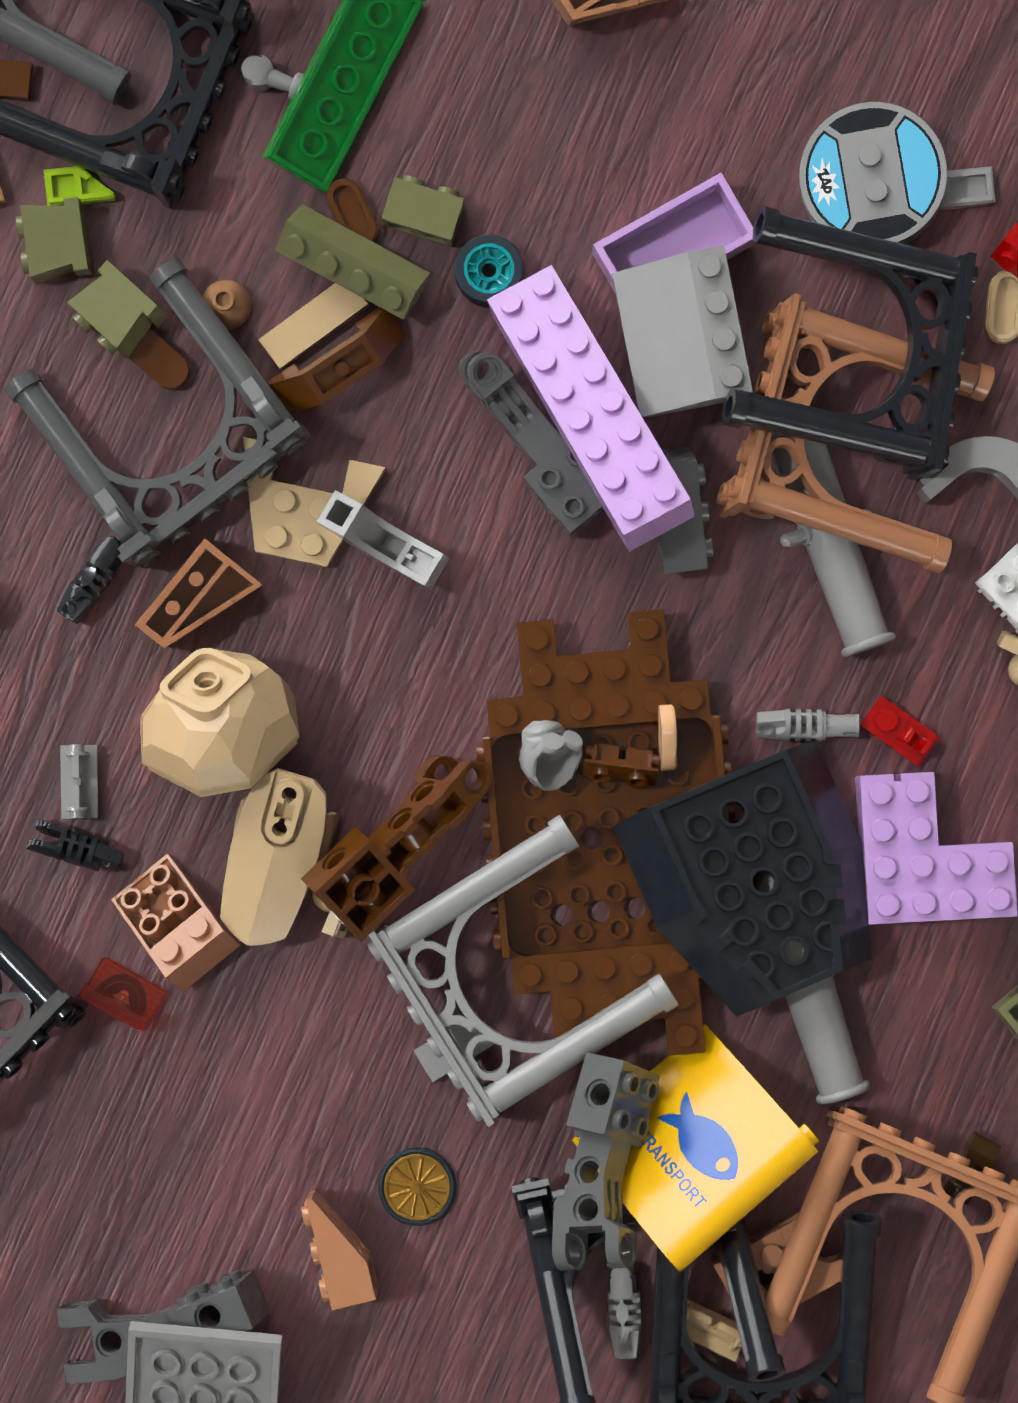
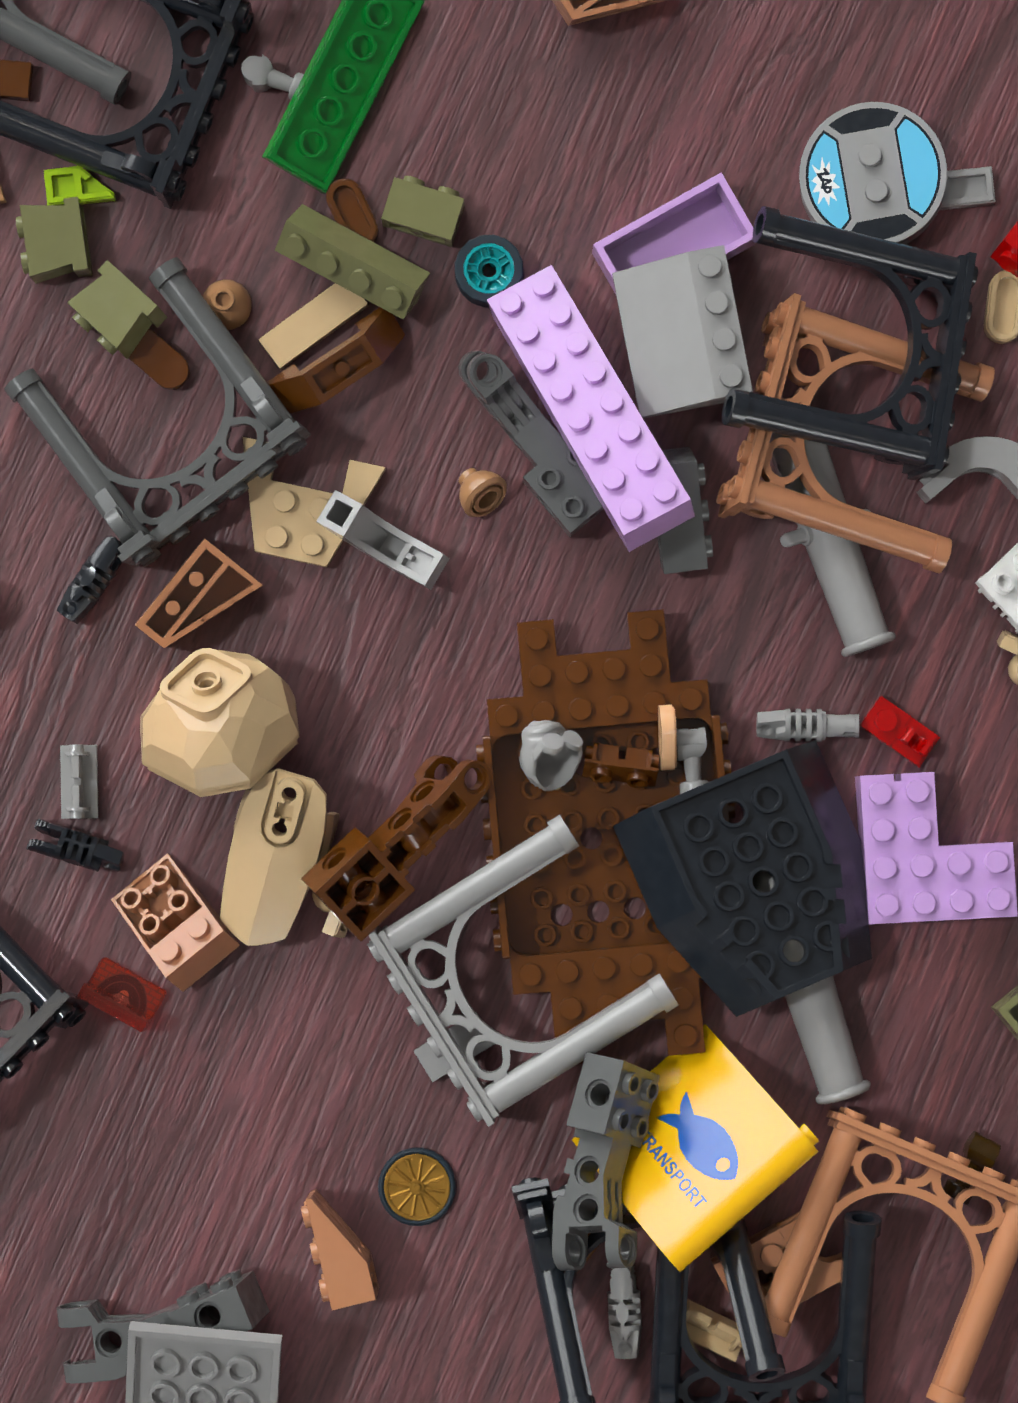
none -> medium nougat brick [458,468,507,517]
none -> light grey leg [677,727,708,794]

